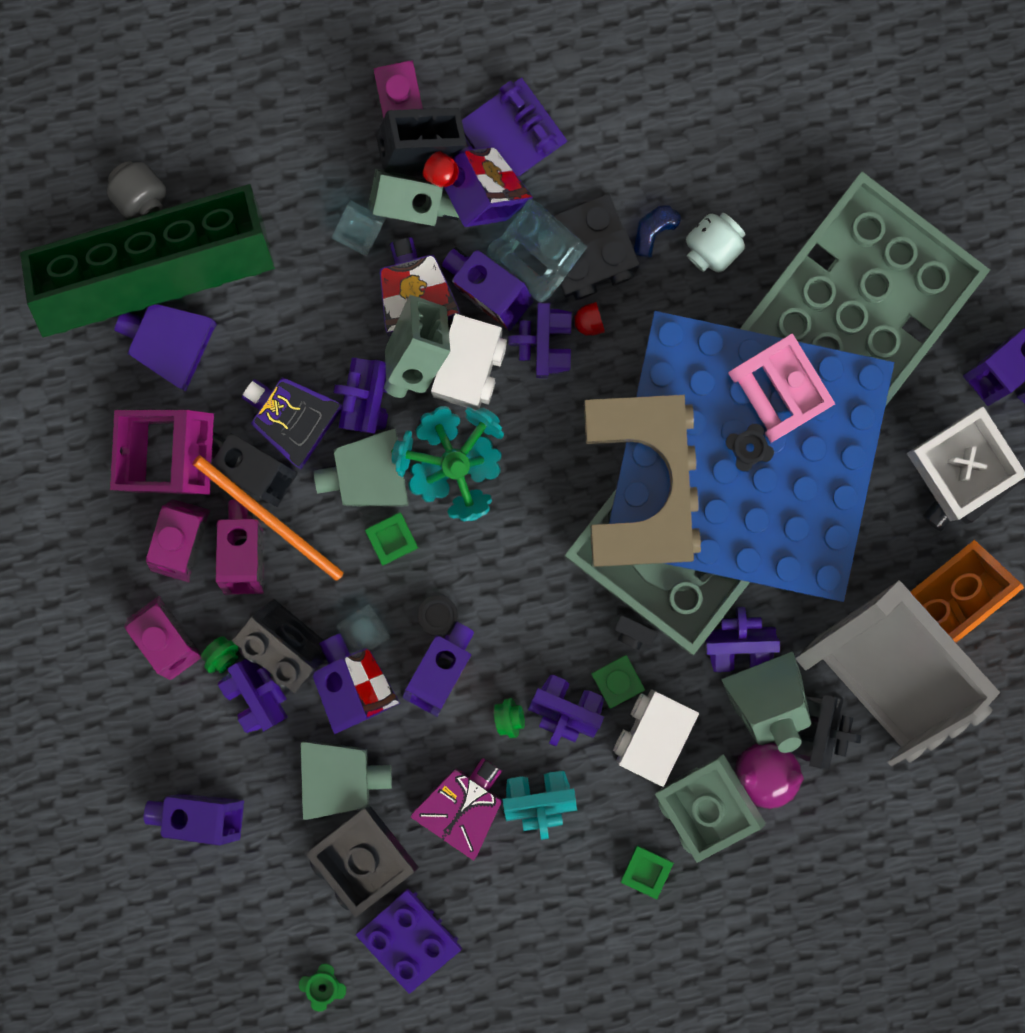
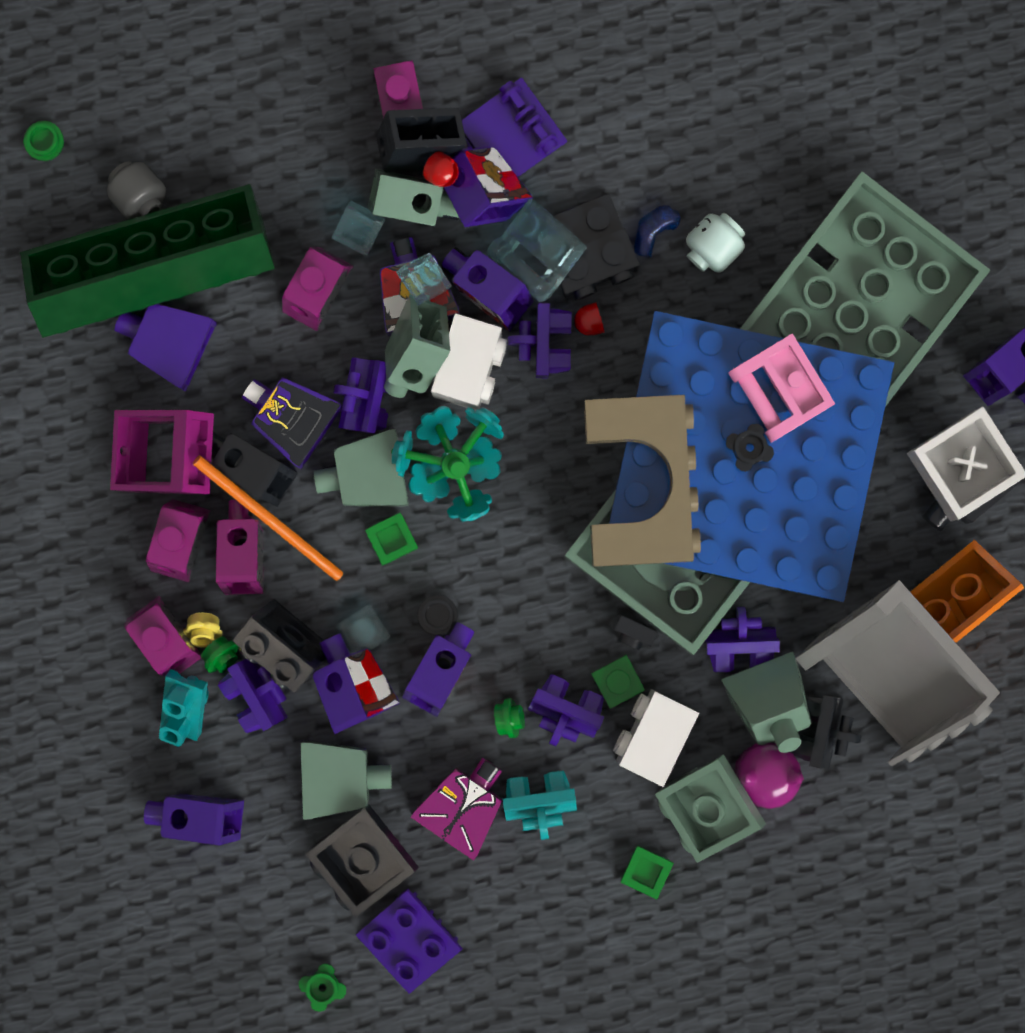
none -> green plate [24,121,64,161]
none -> teal hips [159,669,209,747]
none -> light yellow plate [183,612,223,647]
none -> magenta torso [282,247,353,331]
none -> clear light blue plate [396,253,452,306]

